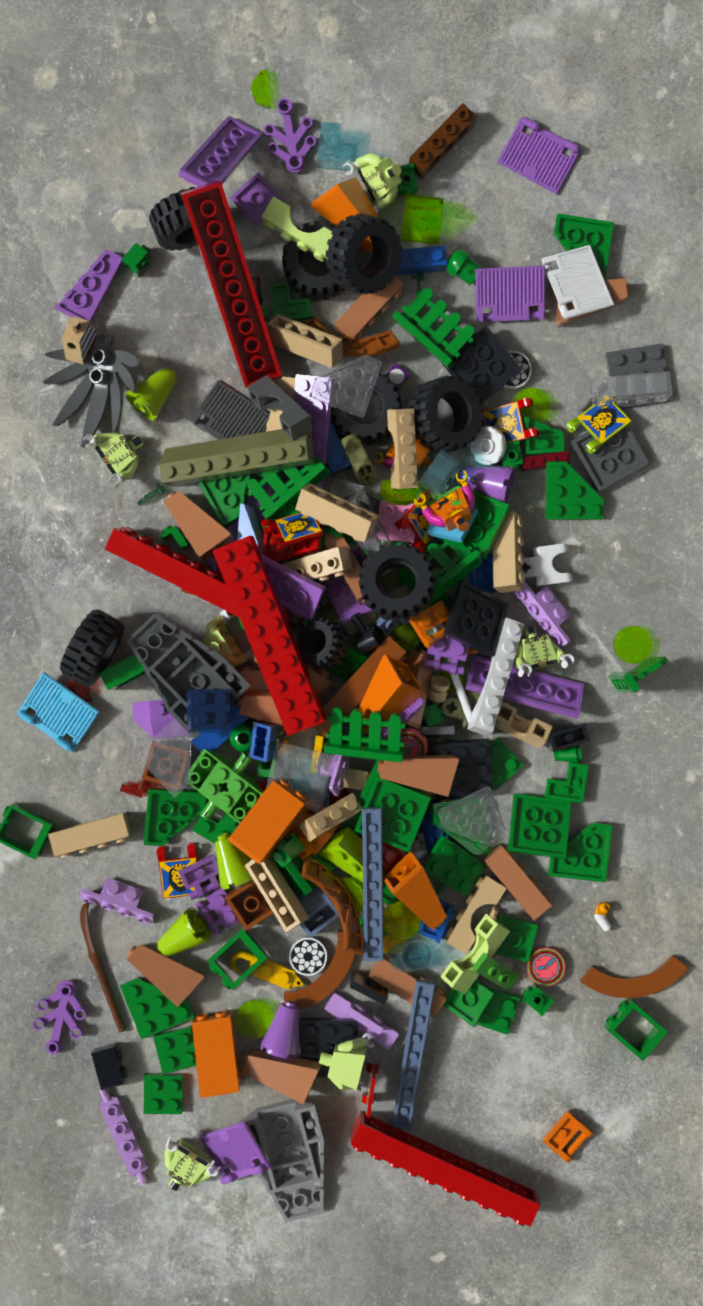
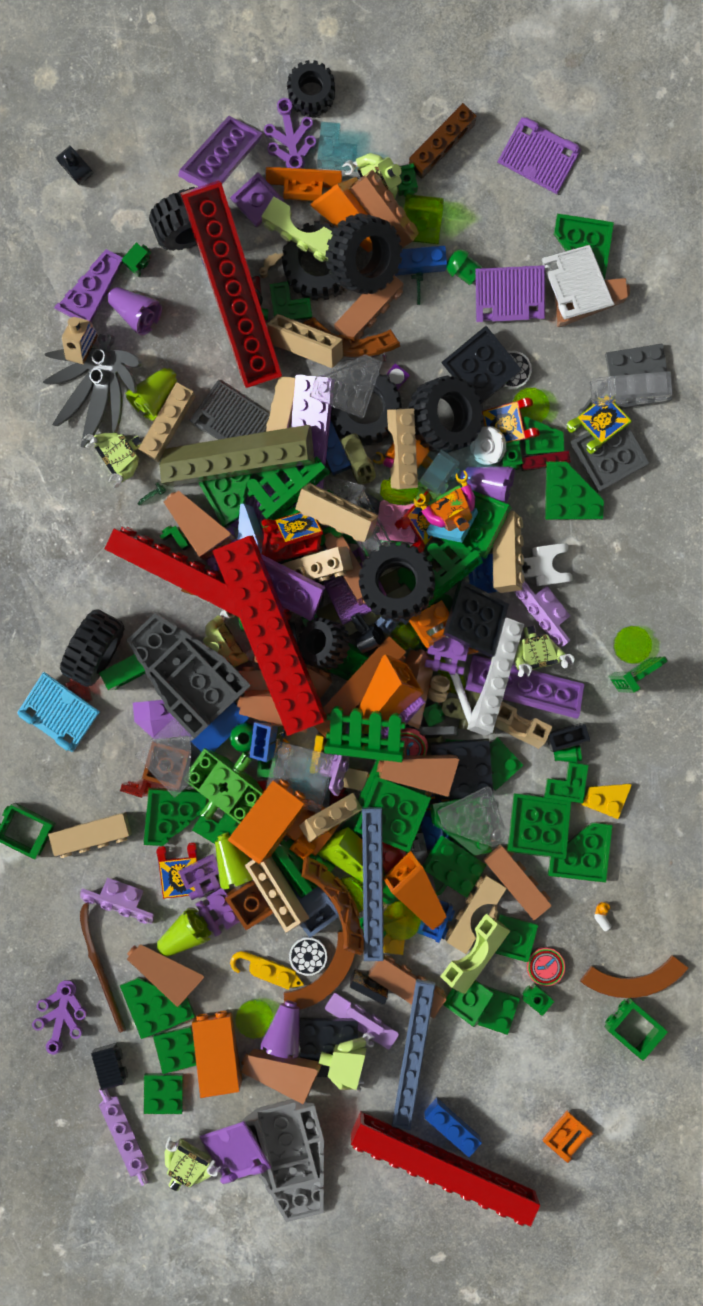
dark blue brick [186,689,231,732] -> none
green window [207,929,270,990] -> none
dark grey arch [247,375,313,441] -> none
clear neon green tile [251,69,272,109] -> none
green brick [272,833,305,867] -> none
red flag [362,1062,379,1118] -> none
clear light blue piece [389,940,435,972] -> none
green fence [392,288,475,370] -> none
bright green plate [472,953,519,991] -> none
none -> black beam [55,145,94,186]
none -> medium lavender cone [108,287,162,336]
none -> tan brick [138,382,196,462]
none -> tan piece [259,253,283,278]
none -> orange bracket [266,167,342,201]
none -> black tyre [287,60,335,117]
none -> nougat brick [350,169,419,248]
none -> blue brick [424,1097,482,1157]
none -> yellow wing [581,783,632,819]

